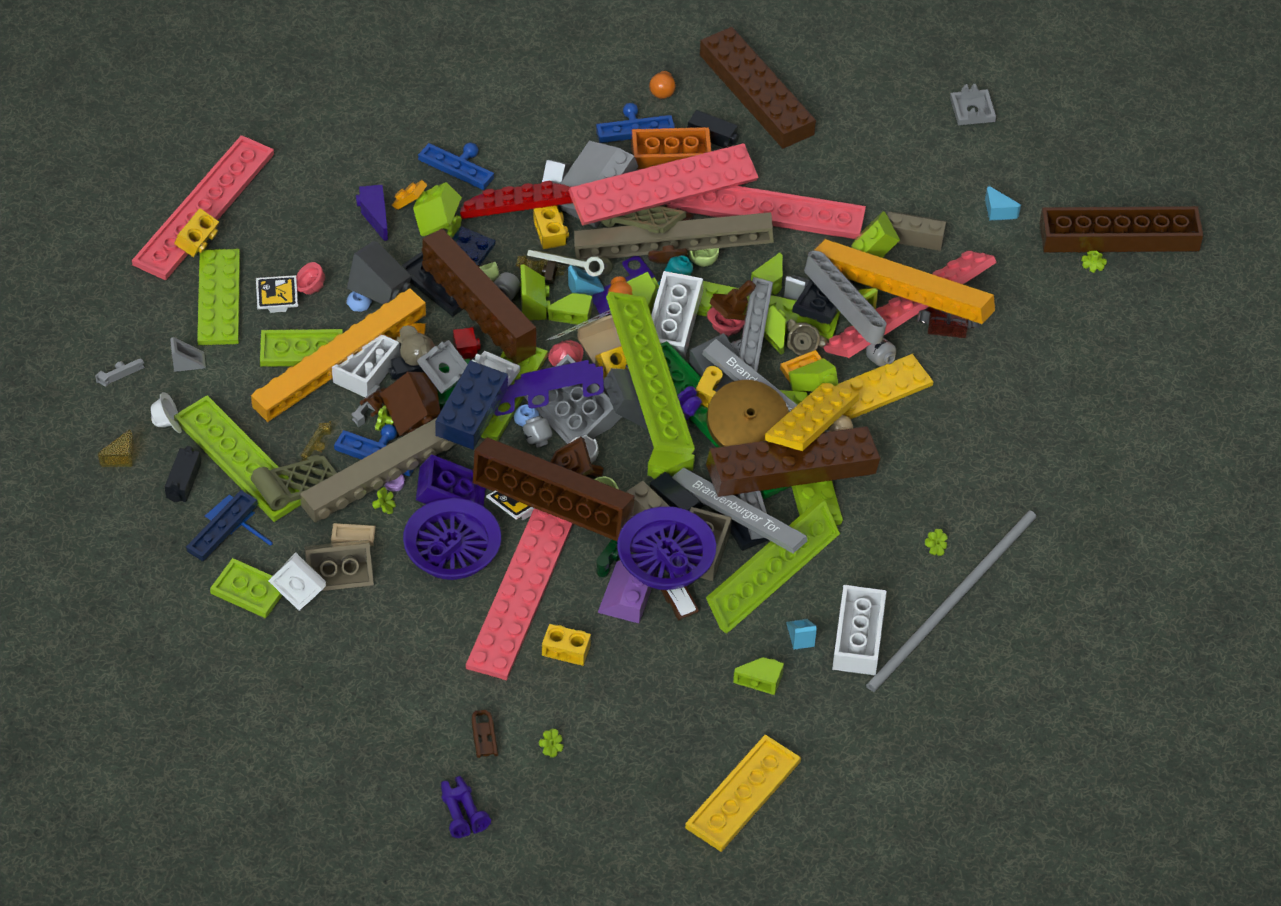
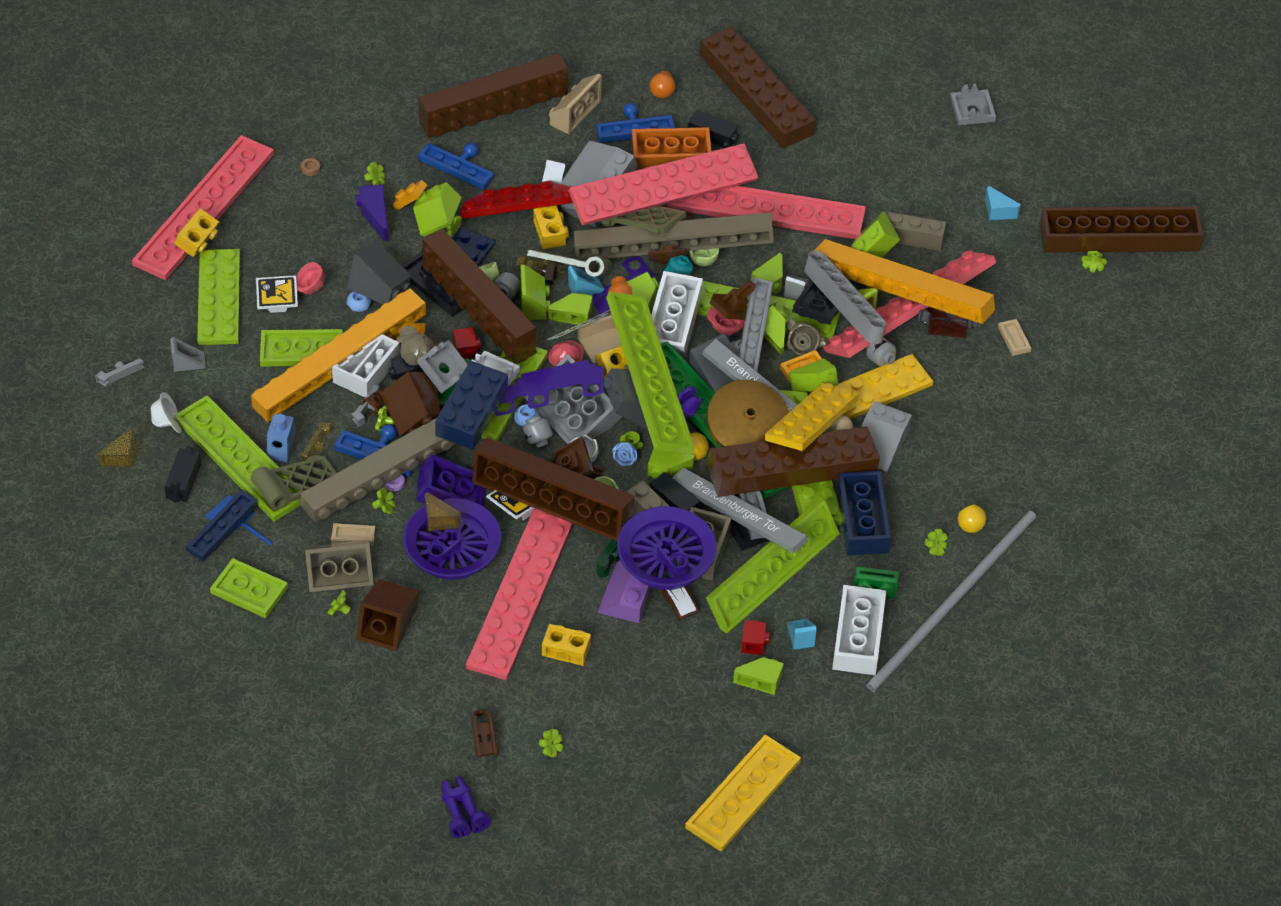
white bracket [269,552,326,611] -> none
yellow leg [696,366,723,408] -> none
none -> medium blue torso [267,414,297,463]
none -> medium nougat tile [301,158,321,176]
none -> lime plant [327,590,351,615]
none -> reddish brown slope [356,579,419,651]
none -> lime plant [364,162,385,185]
none -> reddish brown brick [418,53,568,138]
none -> clear yellow slope [425,492,461,531]
none -> tan slope [549,73,602,134]
none -> light blue plate [612,442,638,466]
none -> lime plate [620,431,643,449]
none -> yellow piece [690,432,709,461]
none -> red brick [741,621,770,655]
none -> dark blue brick [837,471,891,555]
none -> green bracket [854,566,899,600]
none -> light grey slope [862,401,912,473]
none -> yellow piece [957,504,987,533]
none -> tan tile [997,319,1032,356]

